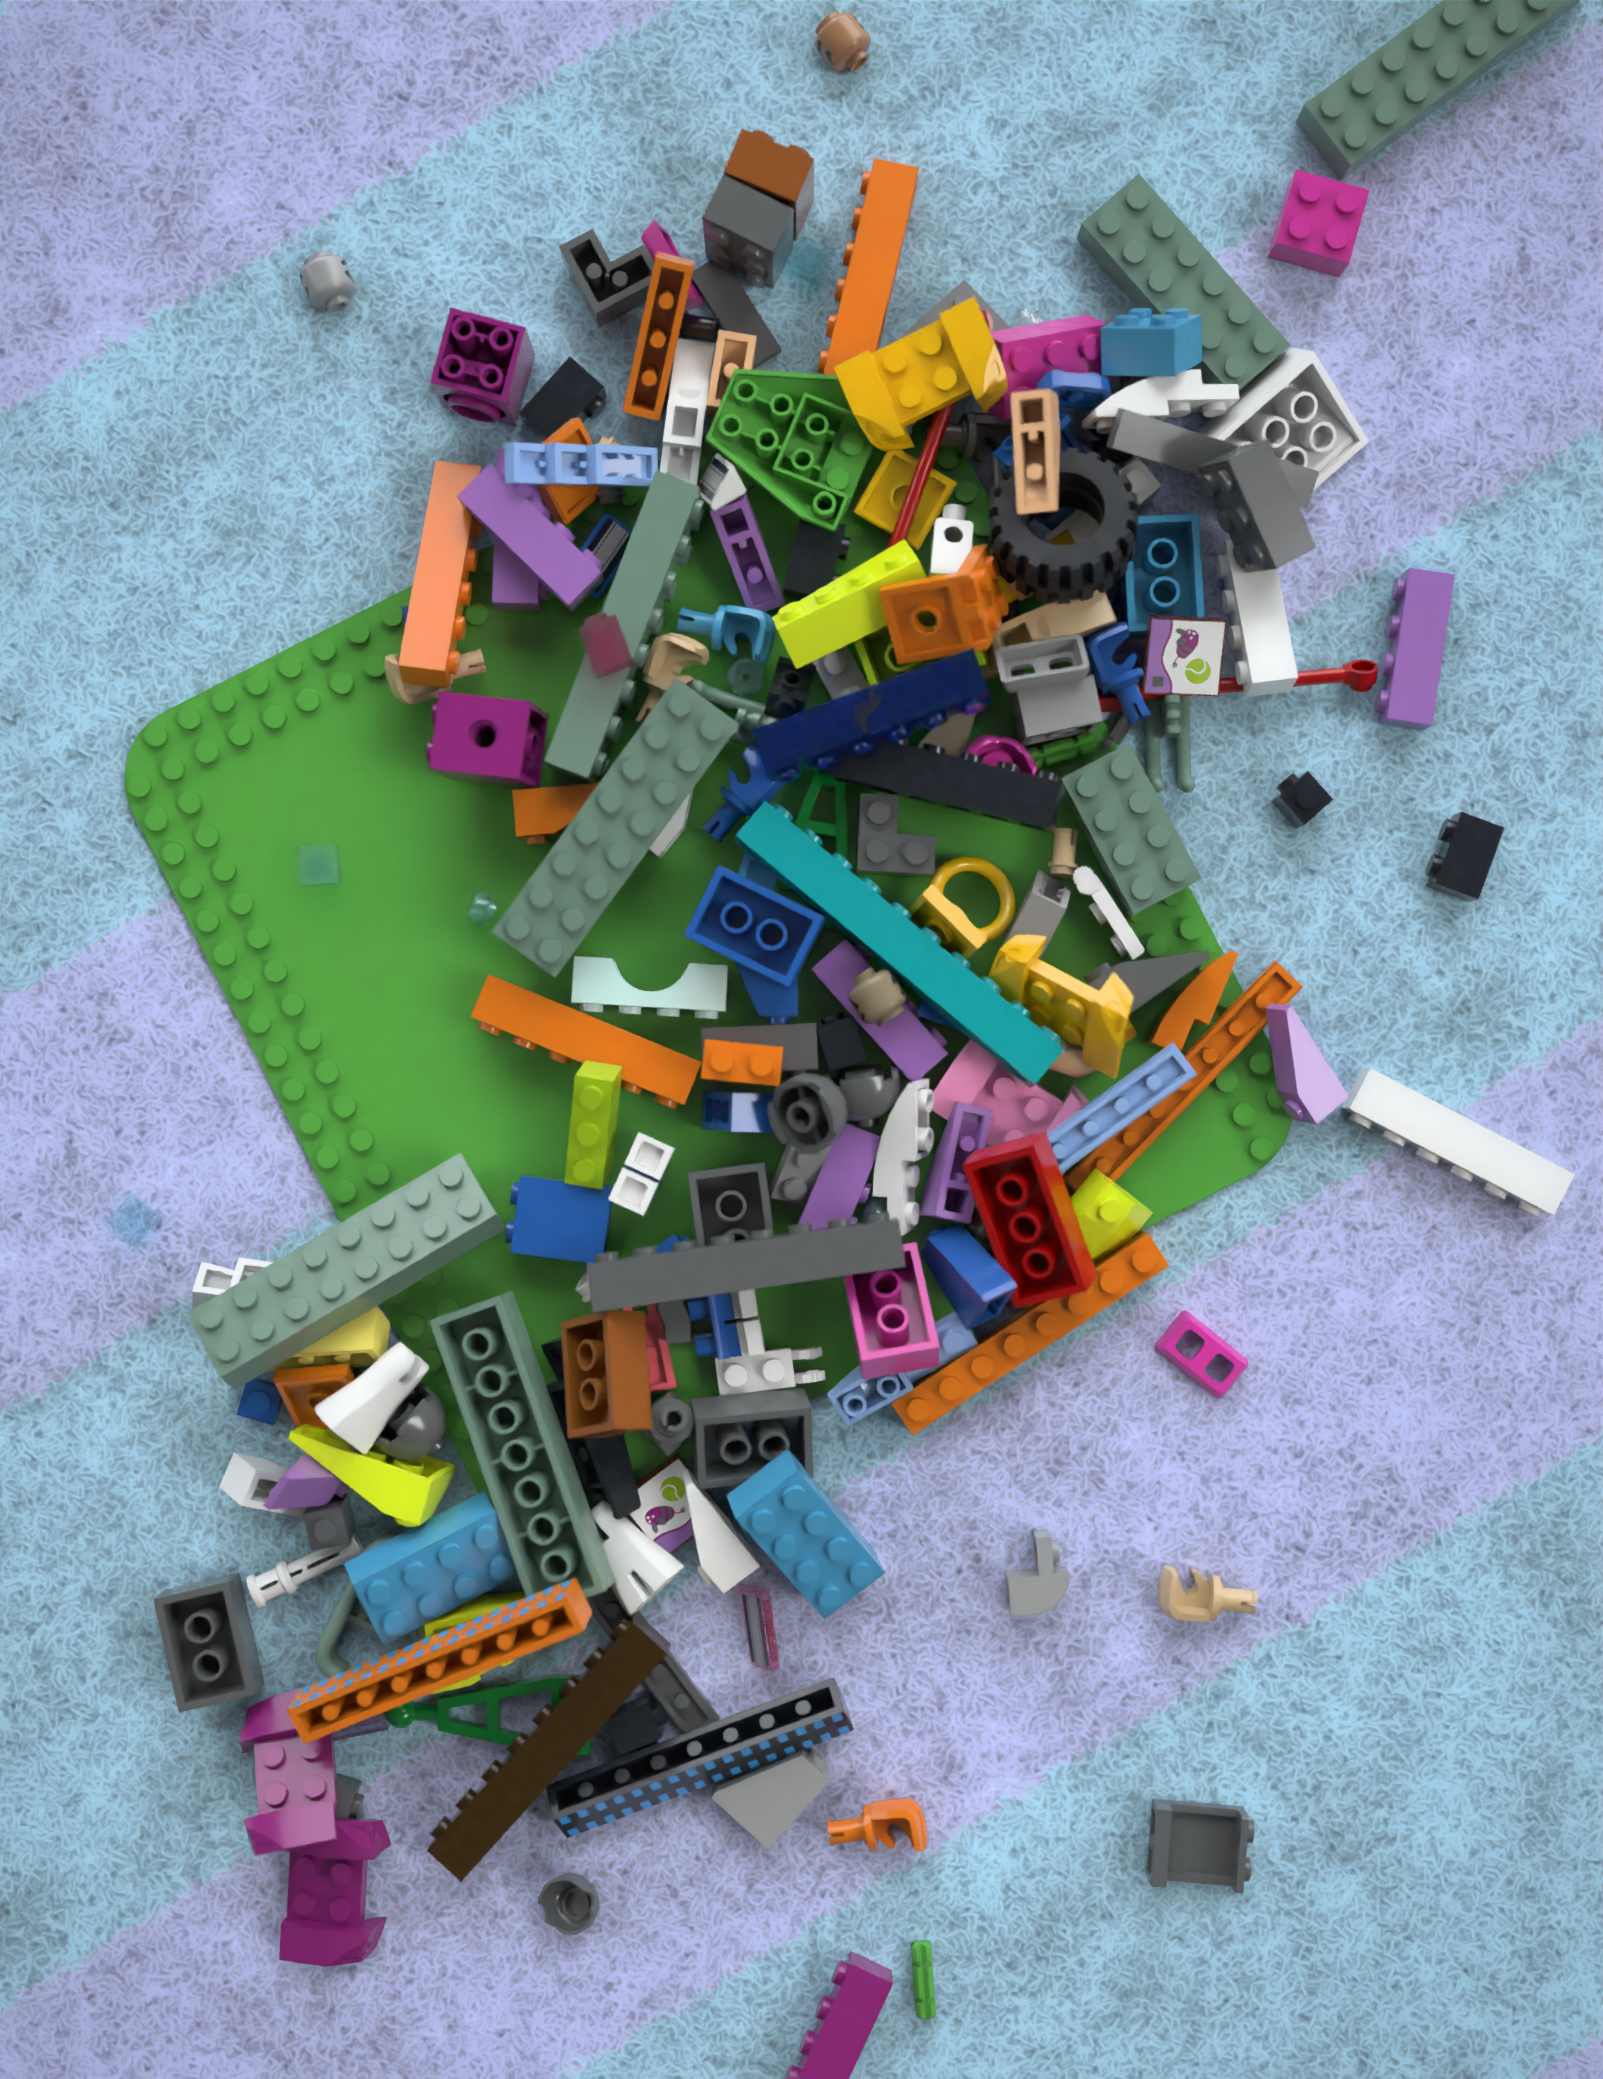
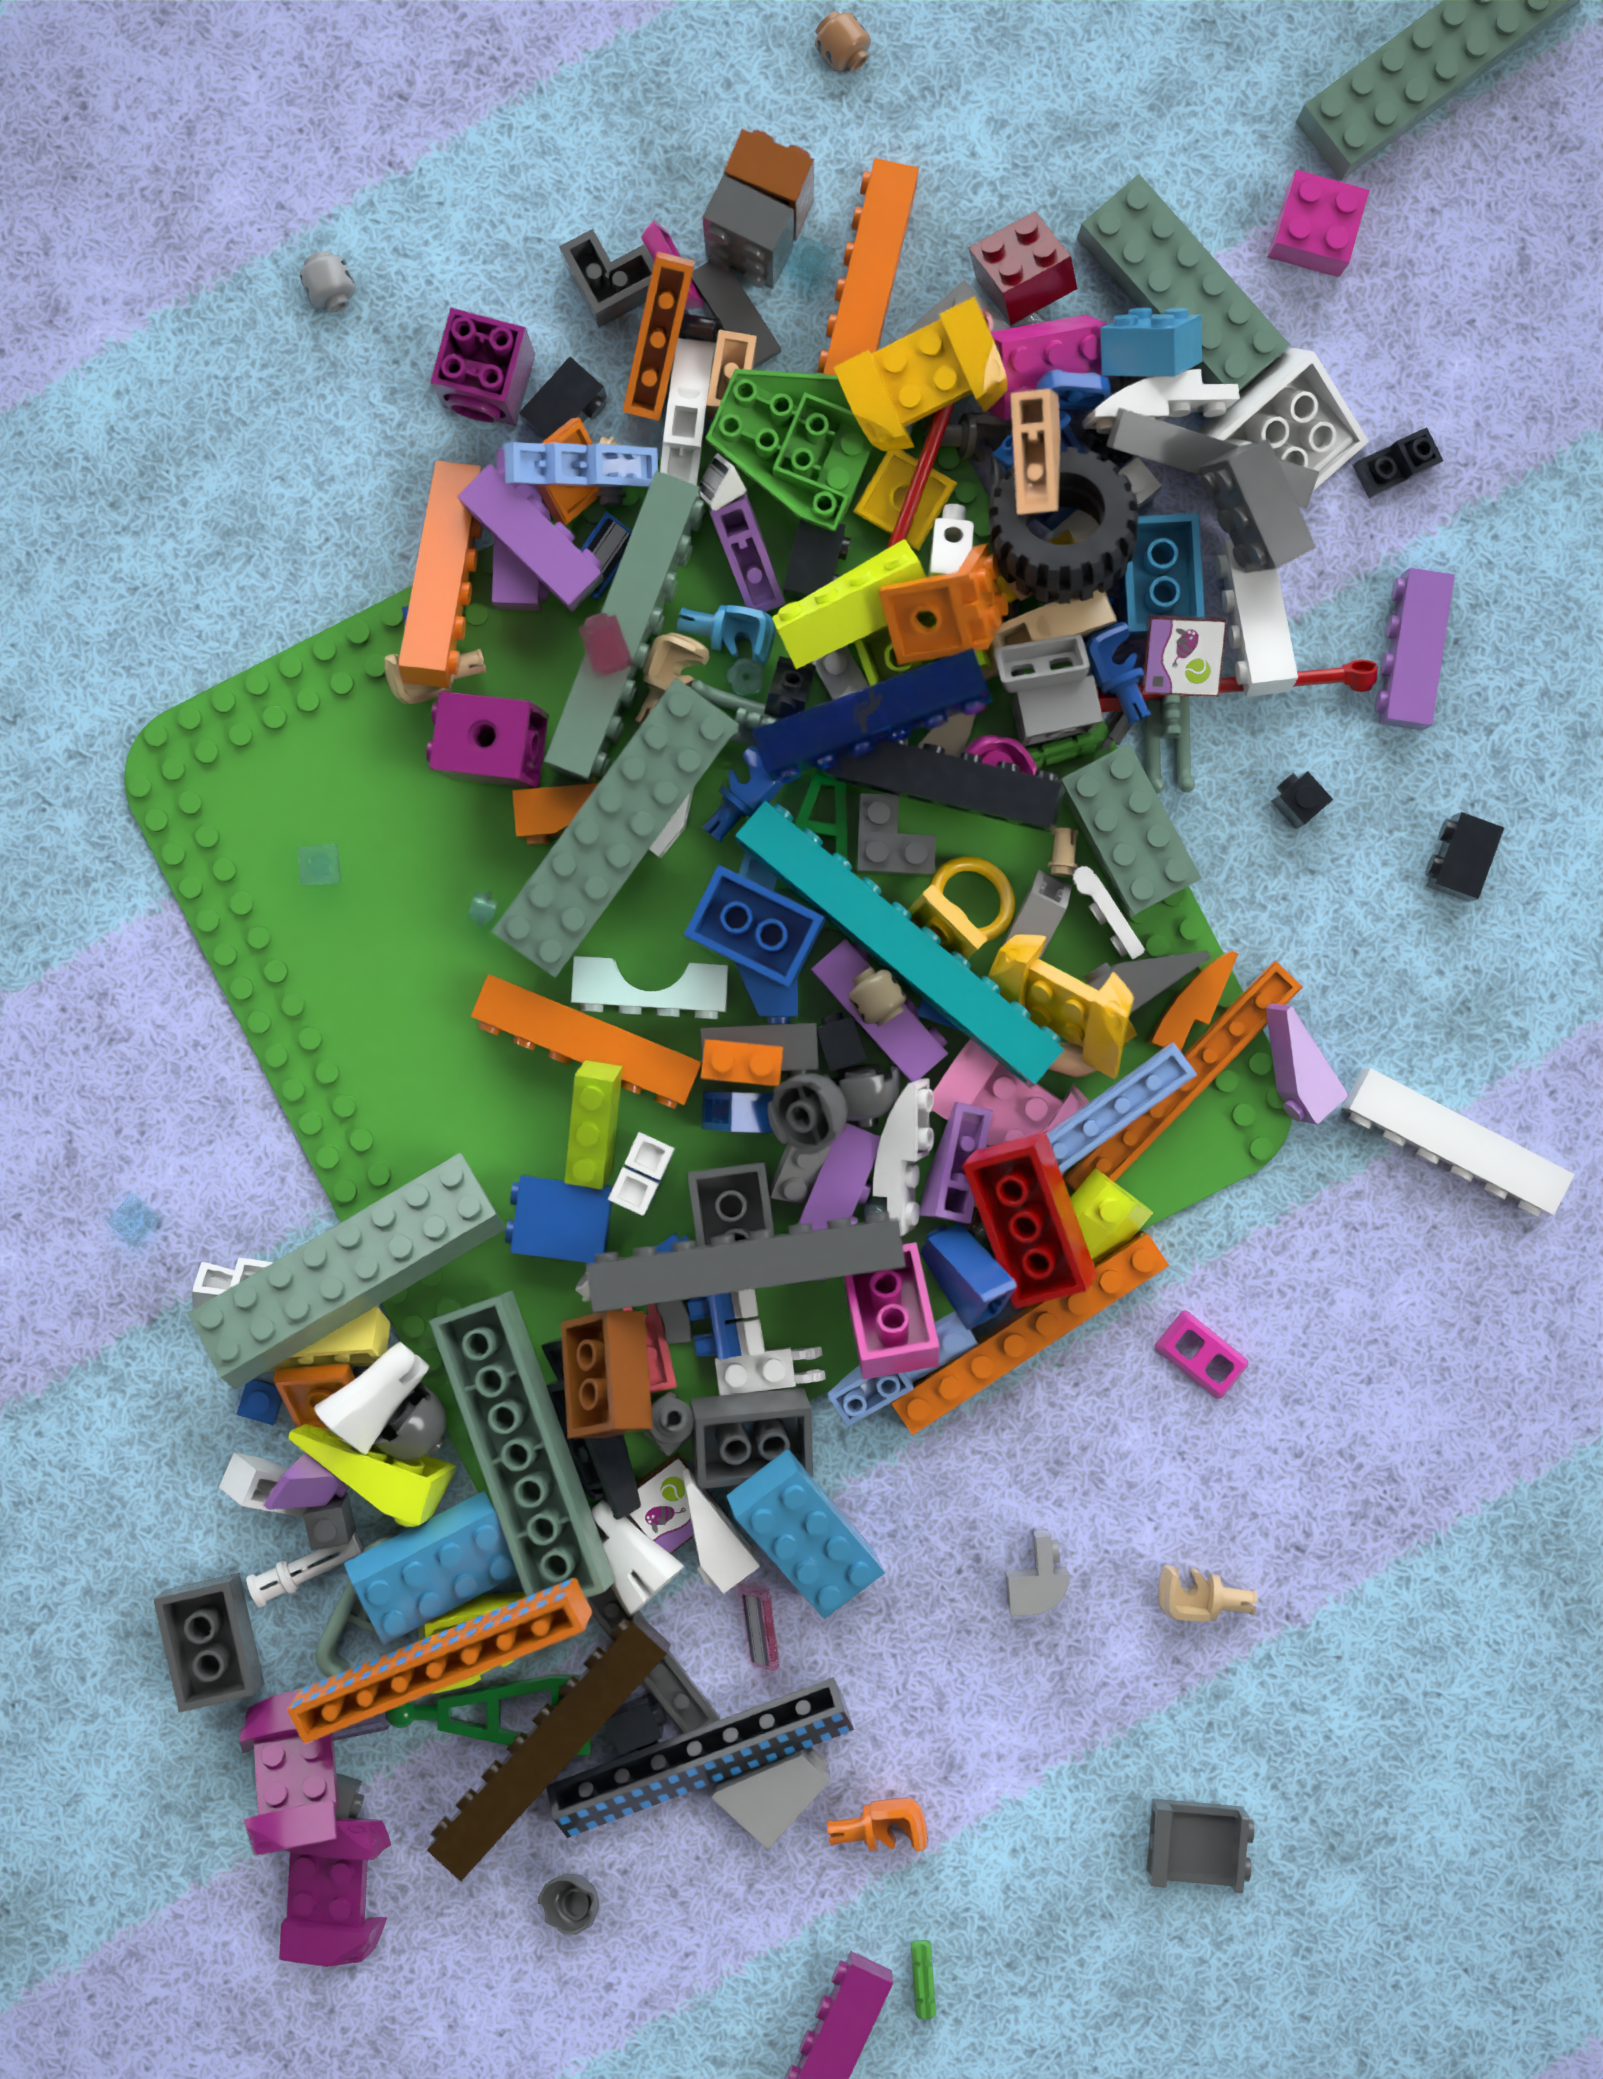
none -> dark red brick [968,211,1078,325]
none -> black slope [1352,427,1444,499]

